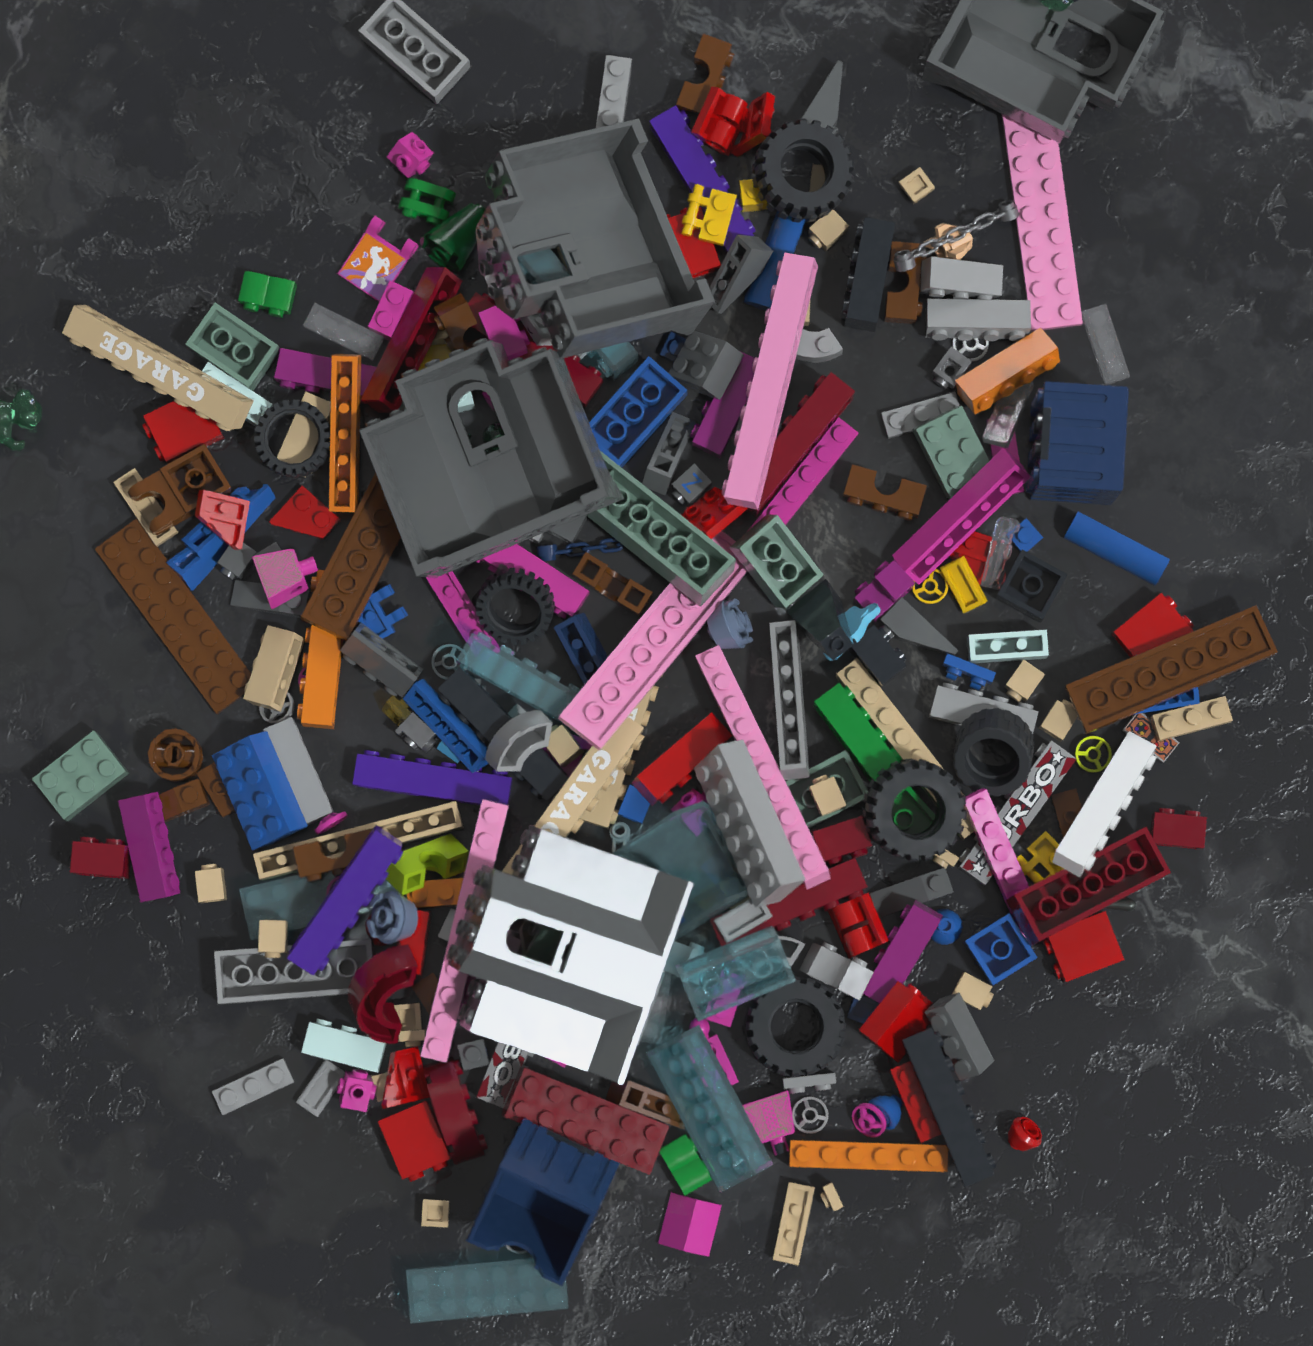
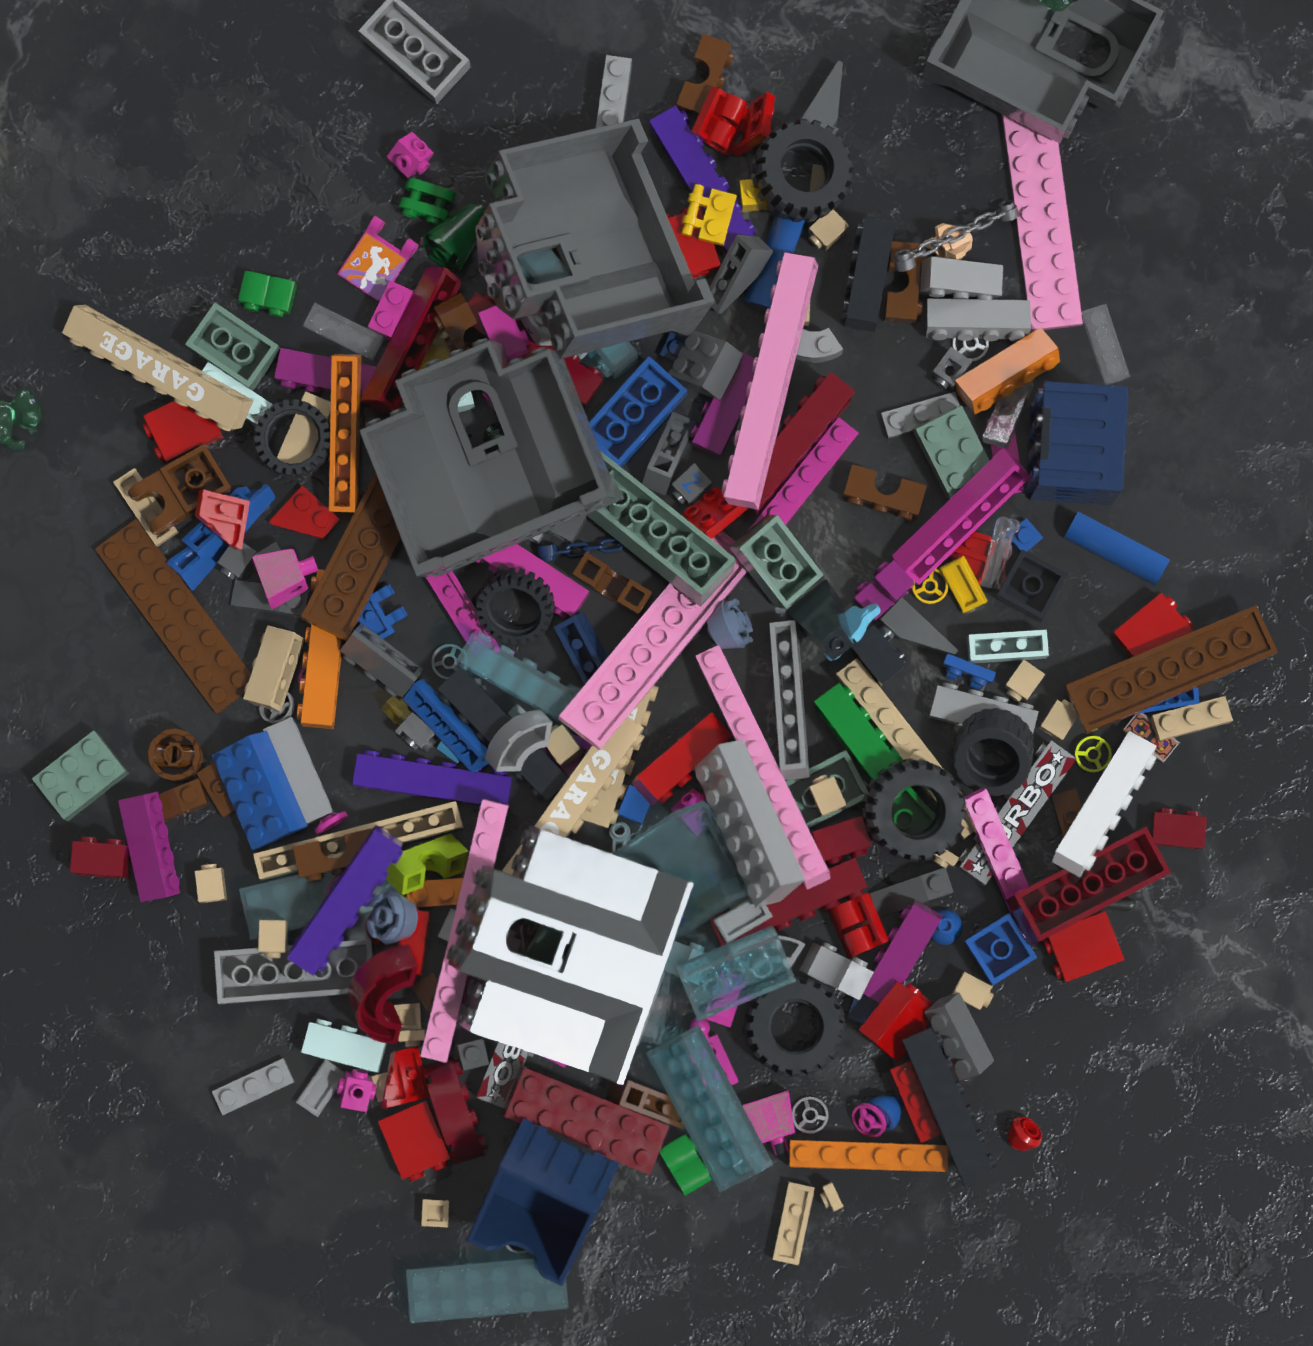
dark pink slope [658,1192,722,1257] -> none
light grey plate [782,1073,836,1094] -> none
tan plate [899,167,935,204] -> none
yellow plate [1017,831,1064,884] -> none

